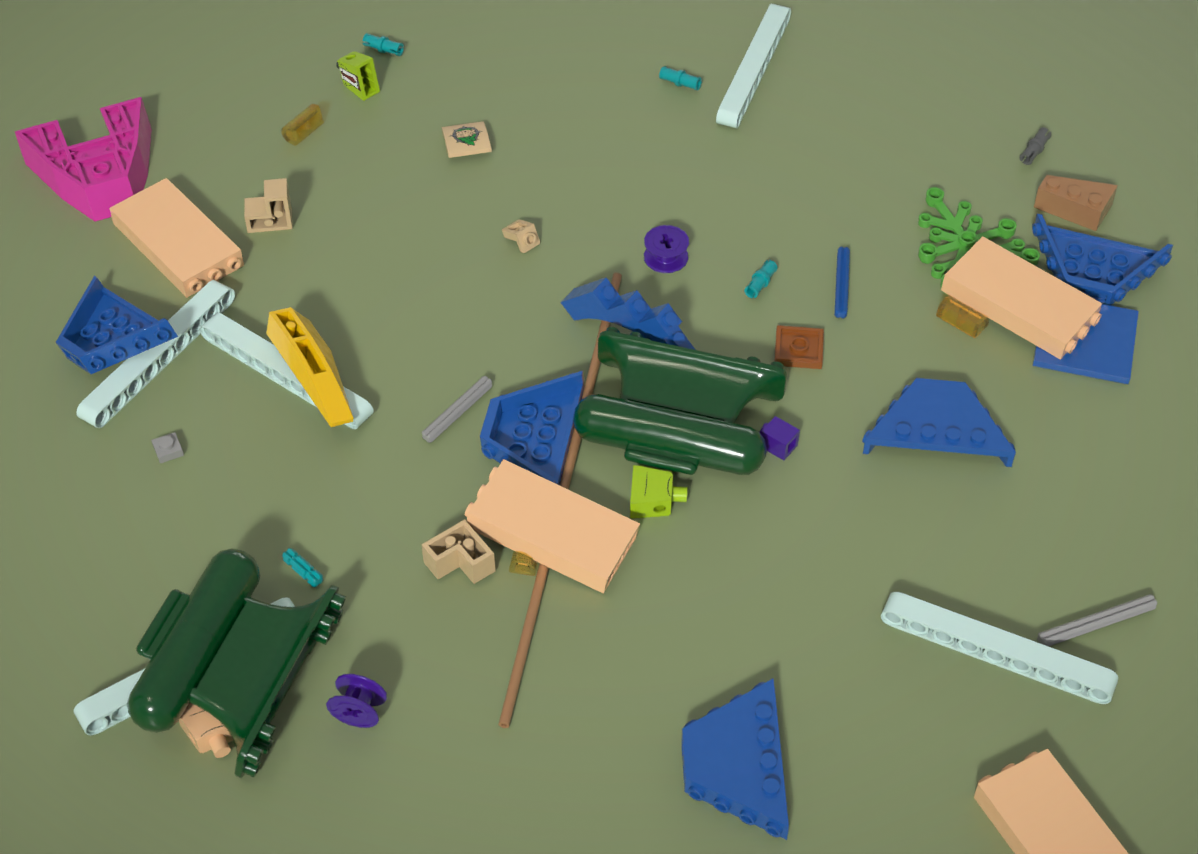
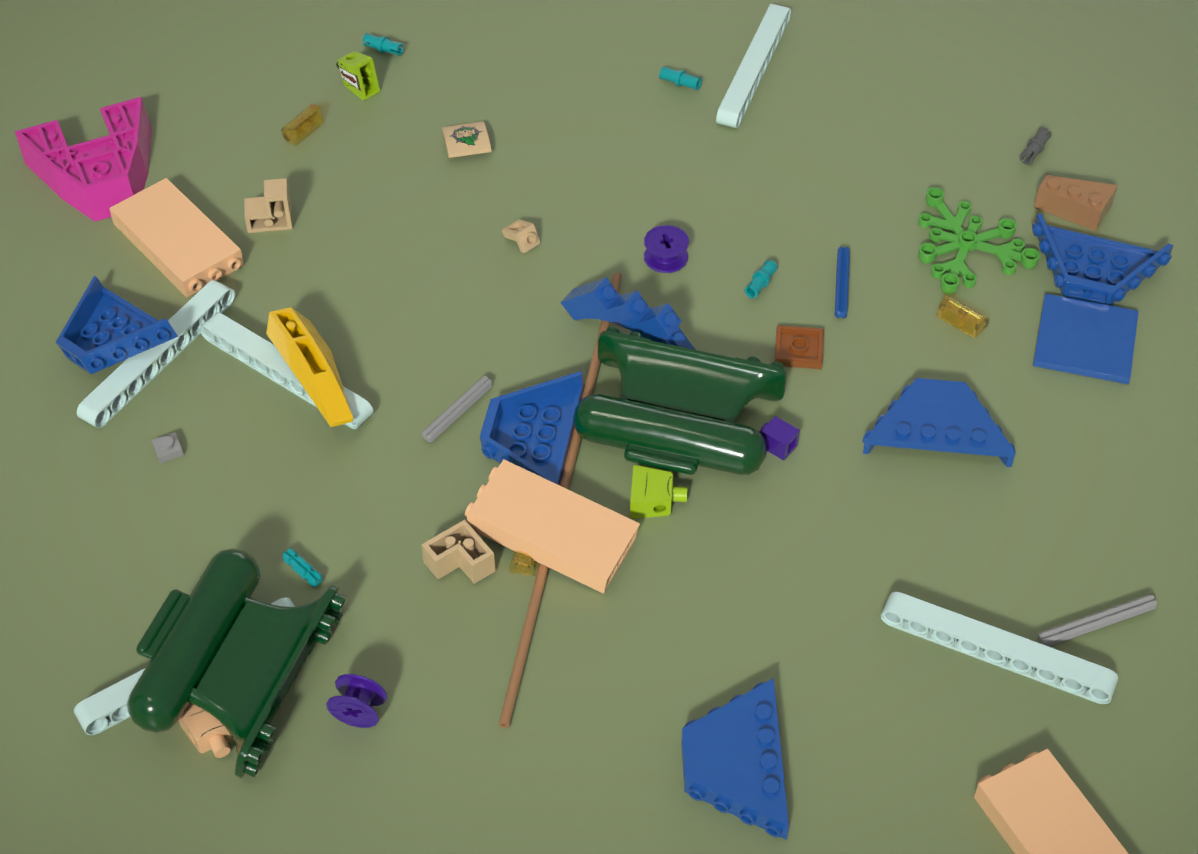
light nougat brick [941,236,1102,360] -> none

